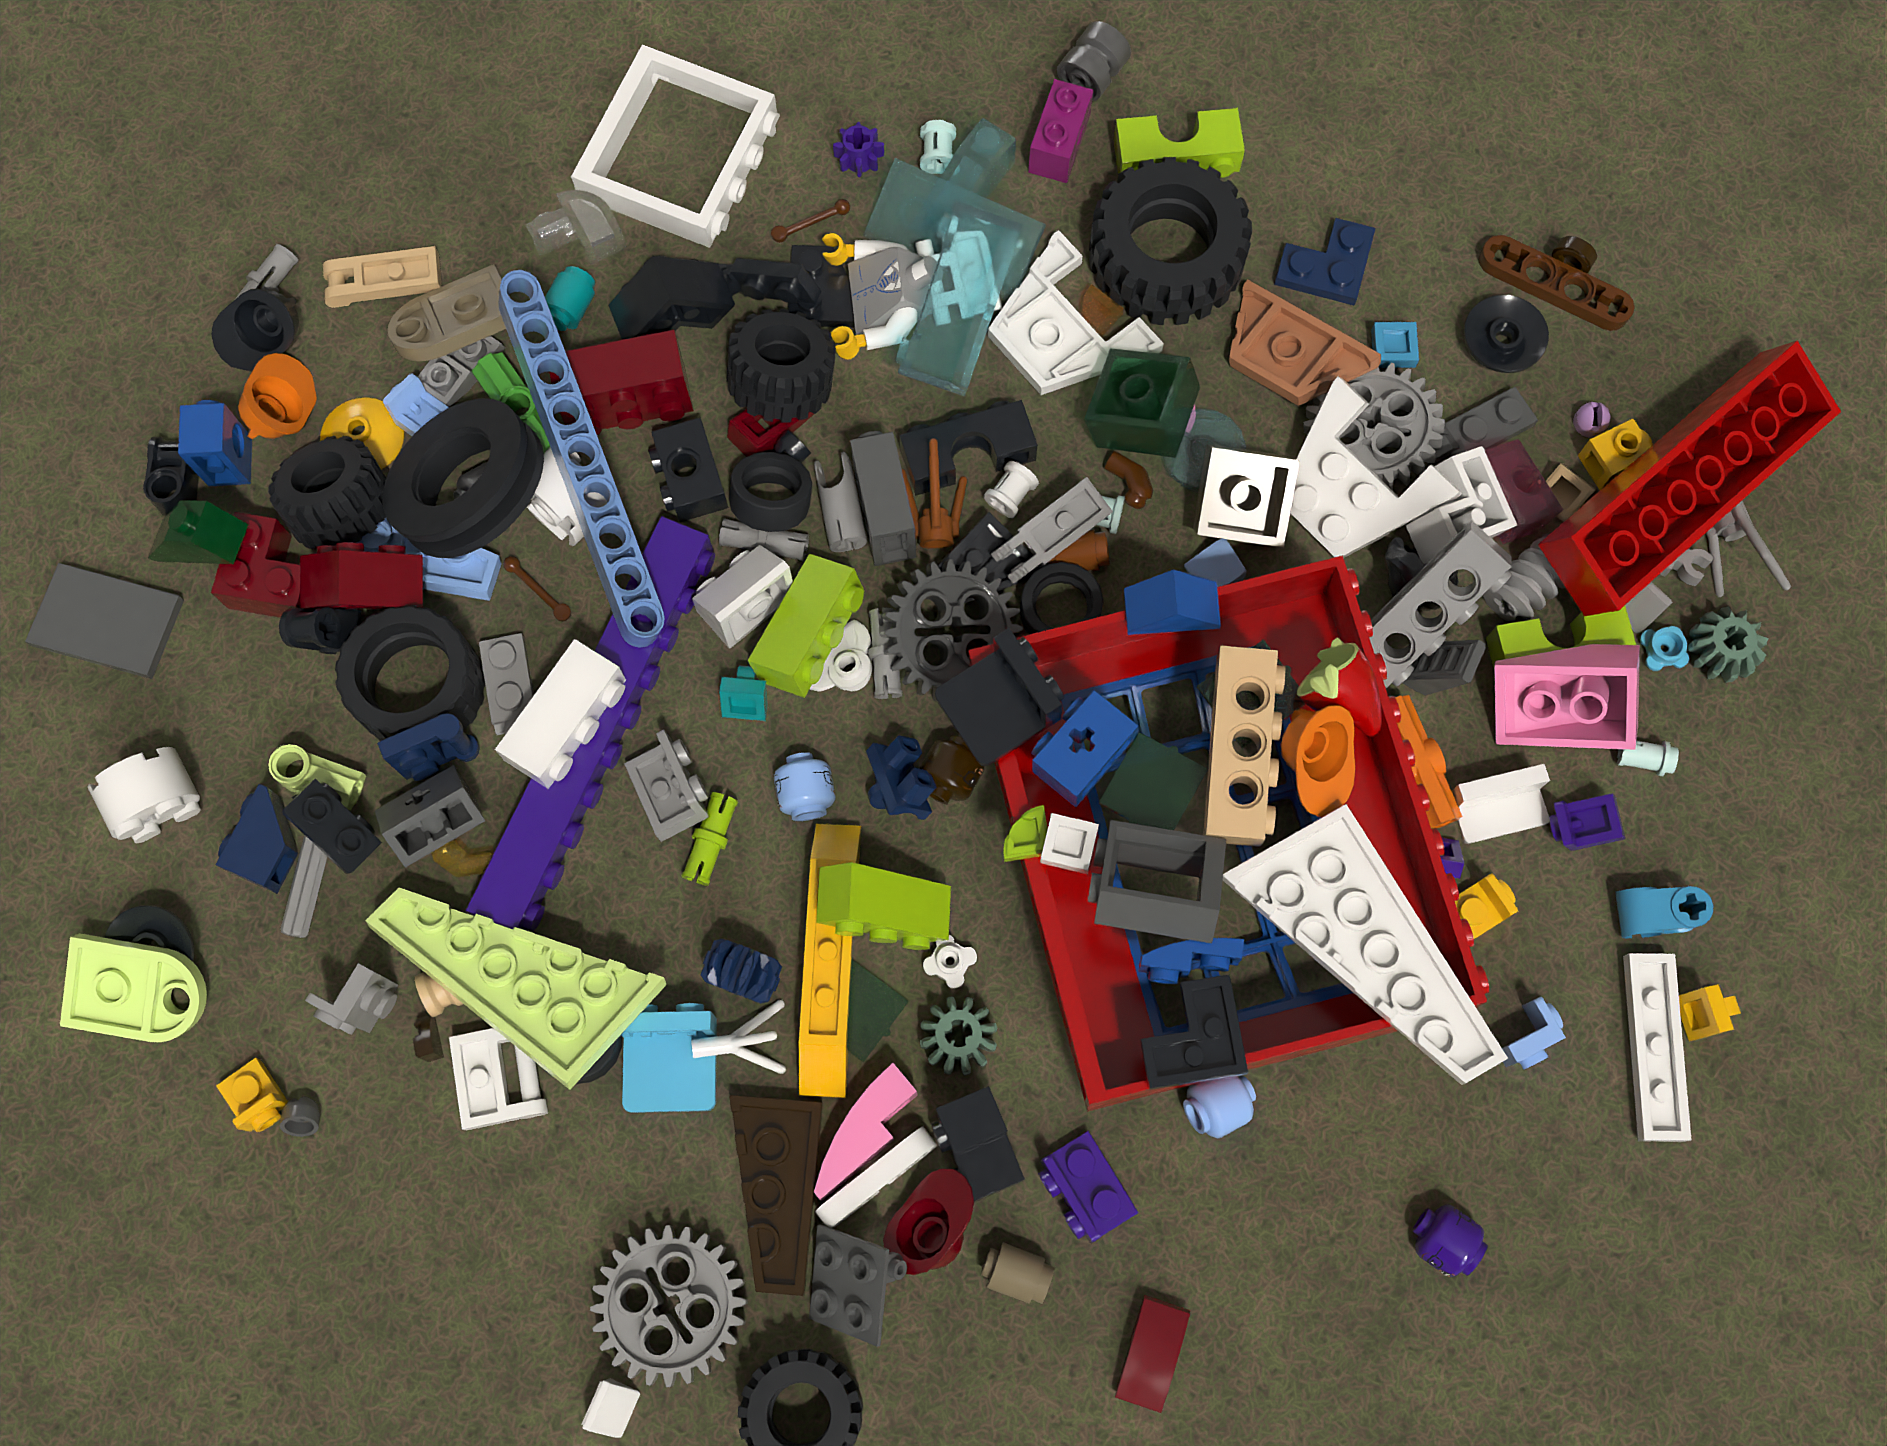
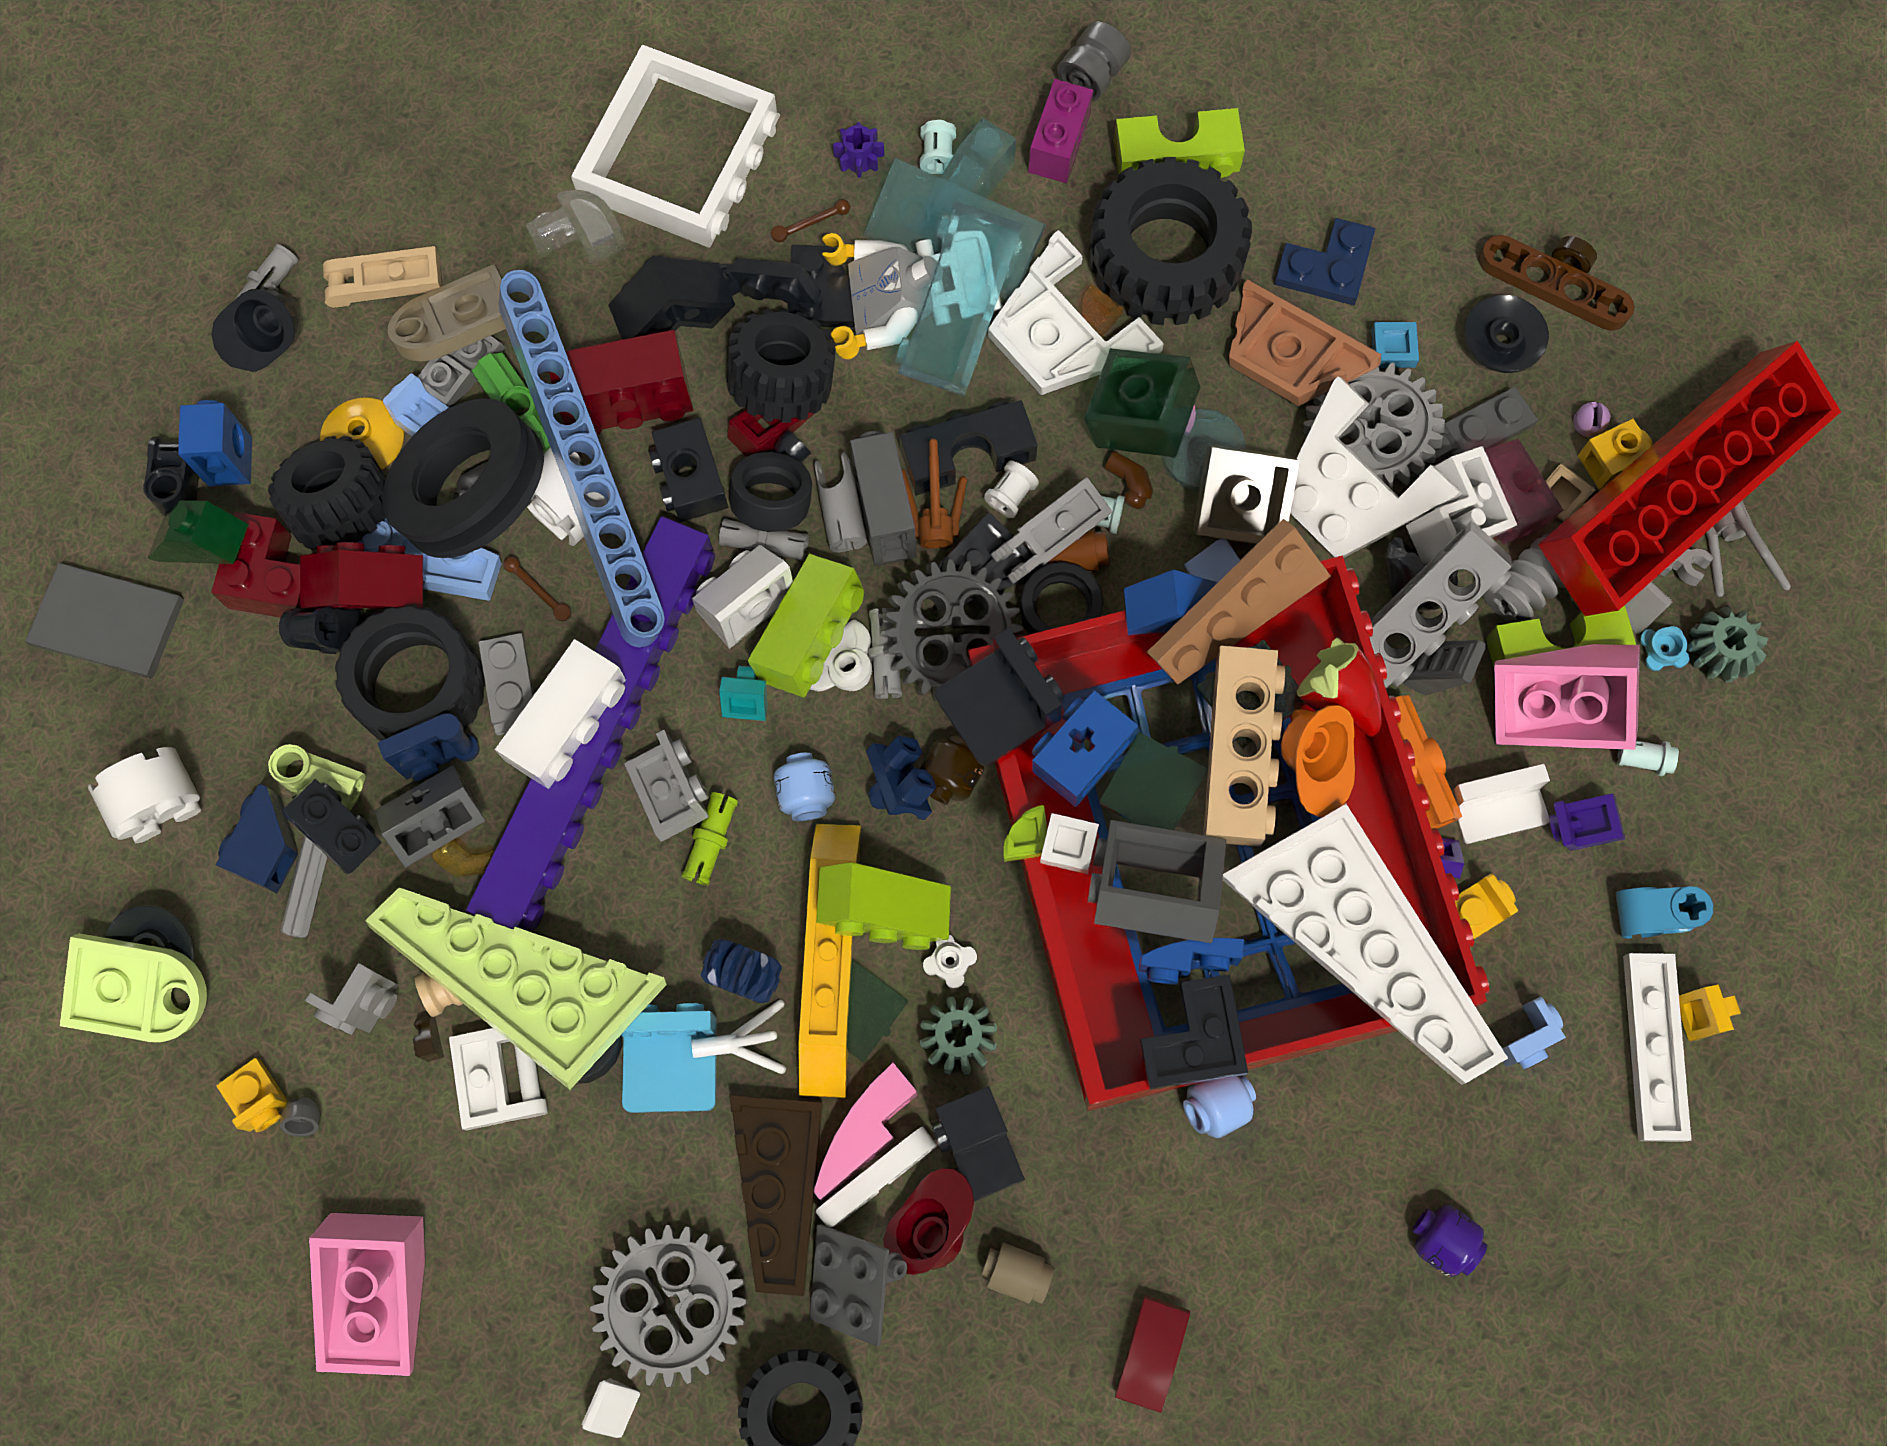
orange piece [238,353,317,439] -> none
teal brick [545,266,595,331] -> none
dark purple bracket [1038,1131,1138,1243] -> none
none -> bright pink slope [309,1213,425,1376]
none -> medium nougat wing [1147,518,1331,684]

